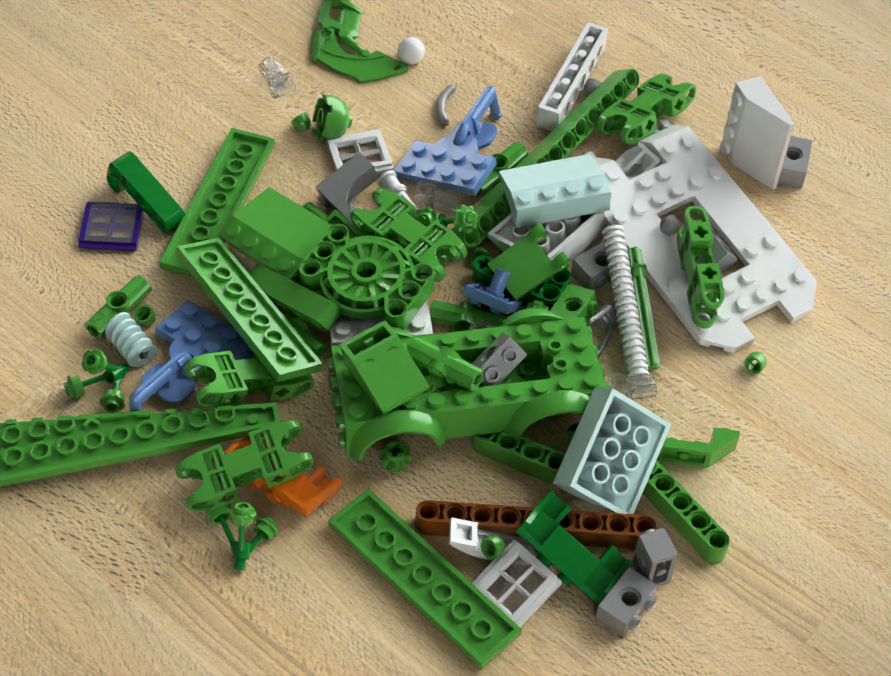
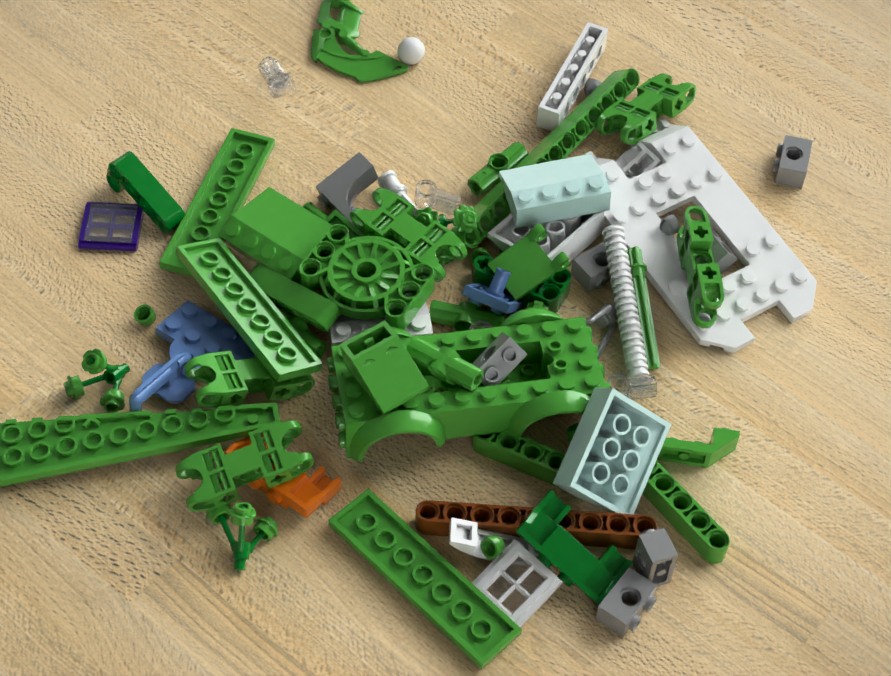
bright green piece [85,275,152,339] -> none
light aqua piece [105,312,157,367] -> none
bright green hinge [291,112,311,132] -> none
bright green cylinder [312,94,352,141] -> none
white piece [326,129,394,174] -> none
bright green gear [379,440,412,474] -> none
medium blue plate [394,86,502,196] -> none
light grey piece [436,84,457,126] -> none
bright green brick [550,284,598,325] -> none
white slope [720,76,794,189] -> none
bright green hinge [744,351,767,374] -> none

